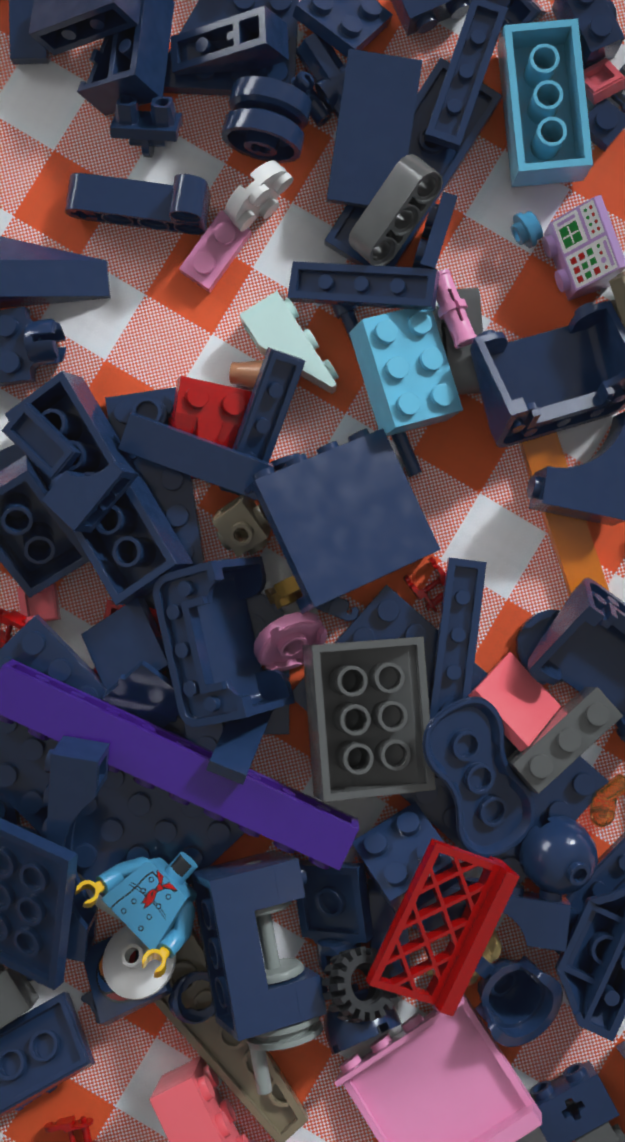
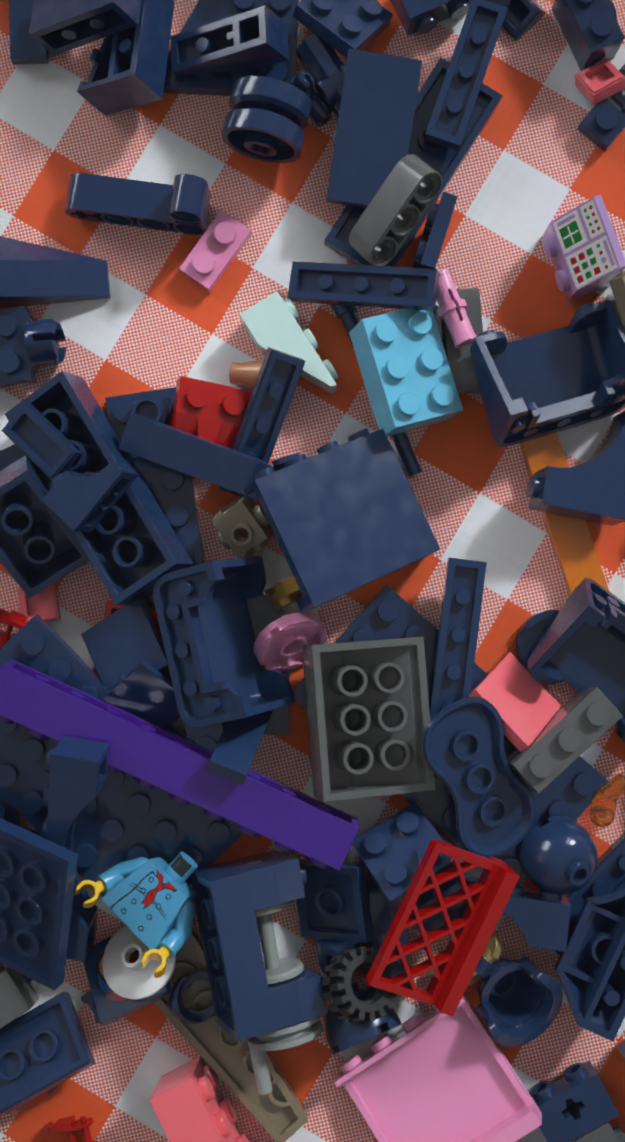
dark blue hips [110,94,183,158] -> none
white plate [225,160,293,232] -> none
dark blue piece [316,597,359,621] -> none
red piece [403,557,446,613] -> none
medium azure brick [497,18,593,187] -> none
dark azure plate [510,211,543,248] -> none

